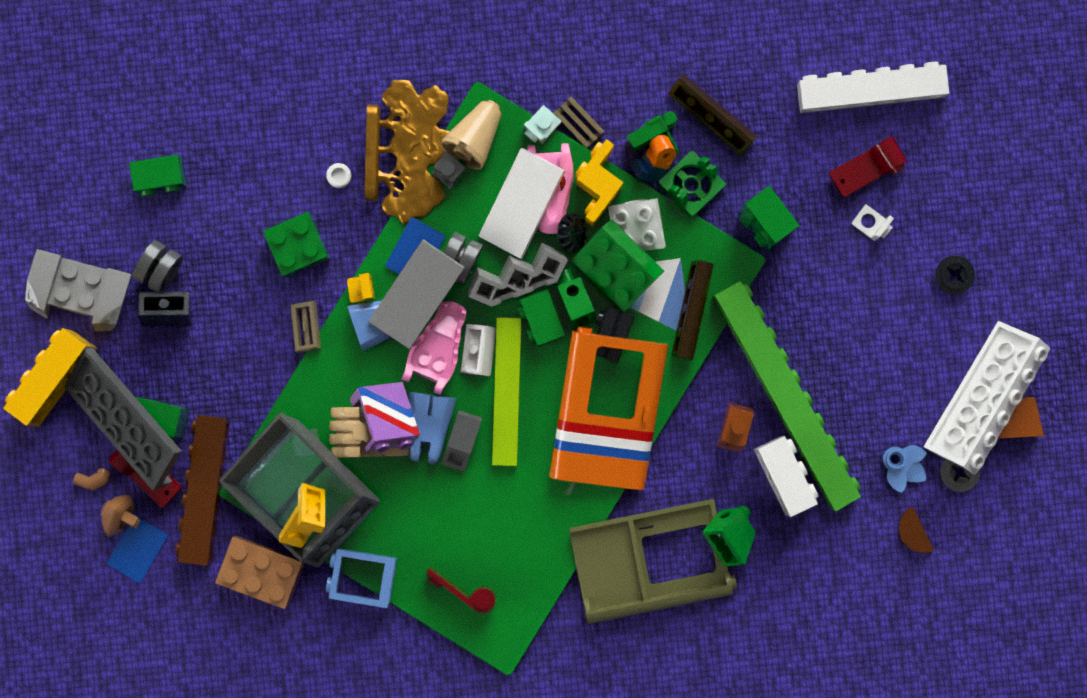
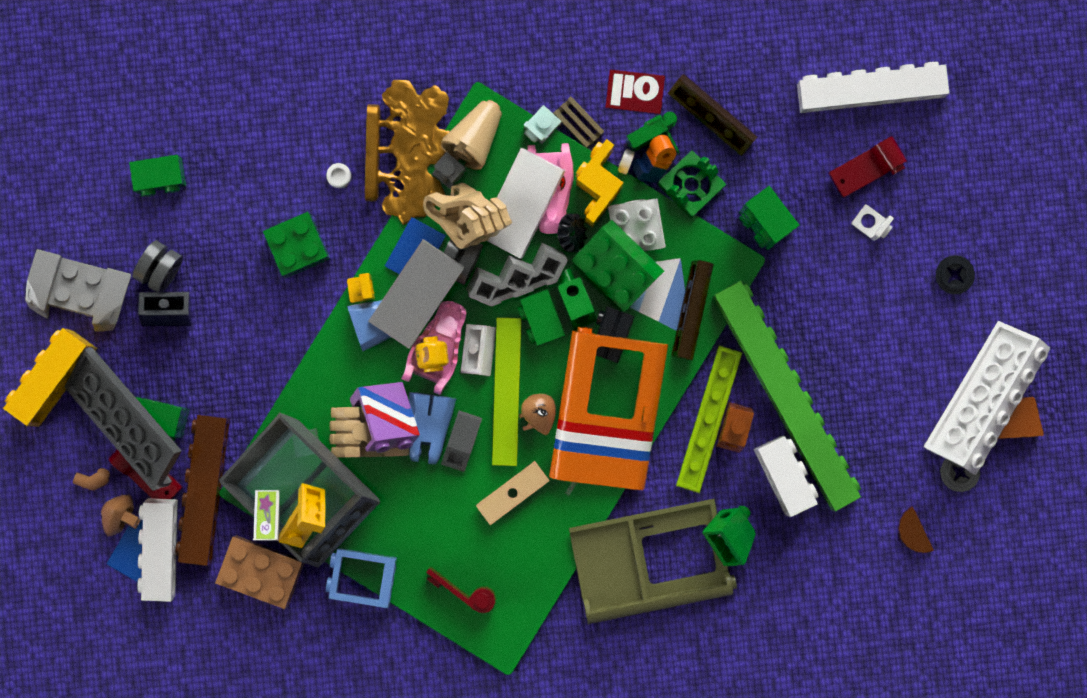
dark tan tile [290,301,321,354] -> none
medium blue plate [883,445,926,493] -> none
none -> white brick [138,498,178,602]
none -> slope [253,490,280,541]
none -> yellow head [416,336,449,373]
none -> tan piece [423,183,512,249]
none -> tan tile [475,461,550,525]
none -> medium nougat piece [519,394,556,435]
none -> sticker [605,69,665,114]
none -> white tile [618,149,635,175]
none -> lime tile [676,346,742,493]

